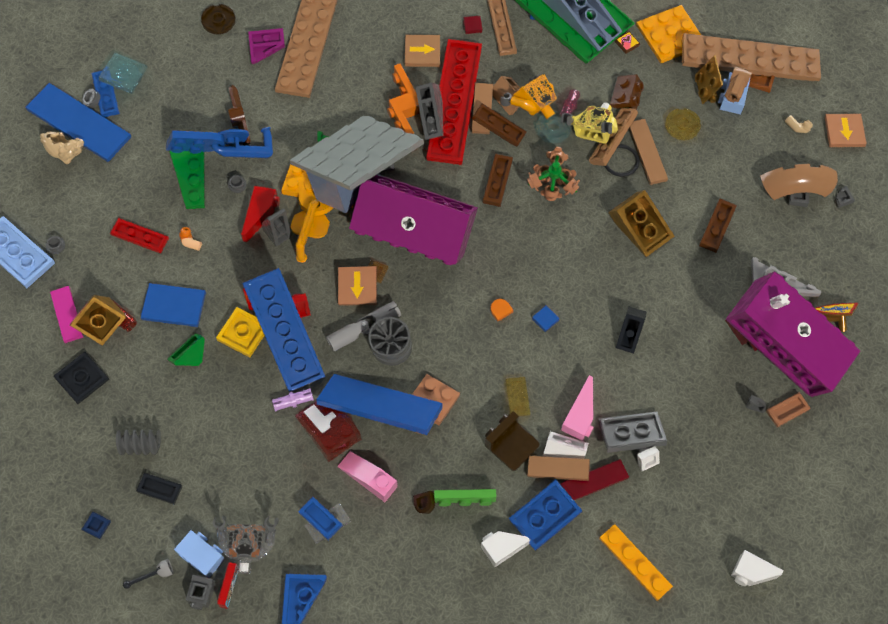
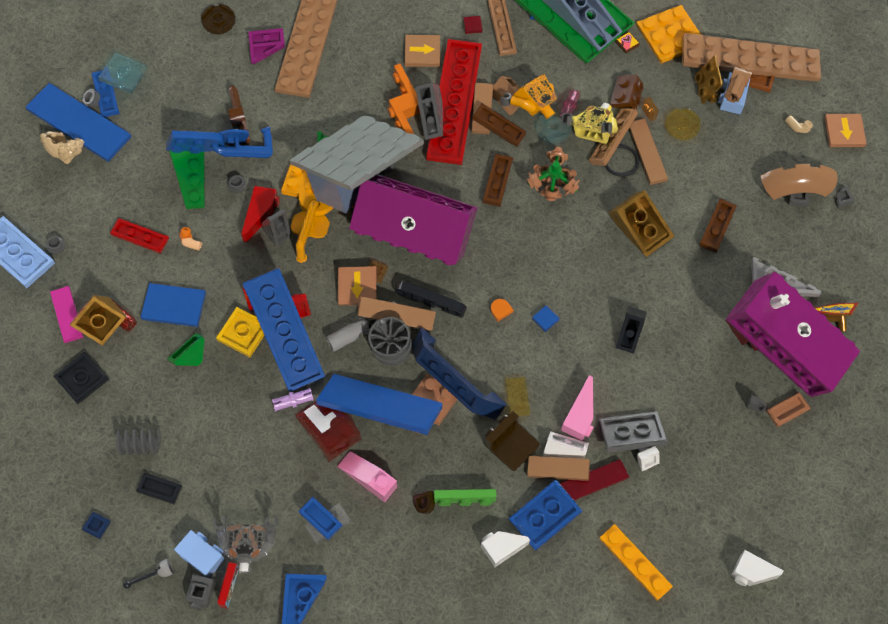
none -> medium nougat tile [357,296,436,331]
none -> black beam [395,281,467,318]
none -> dark blue slope [412,328,507,420]
none -> clear orange tile [642,97,659,121]

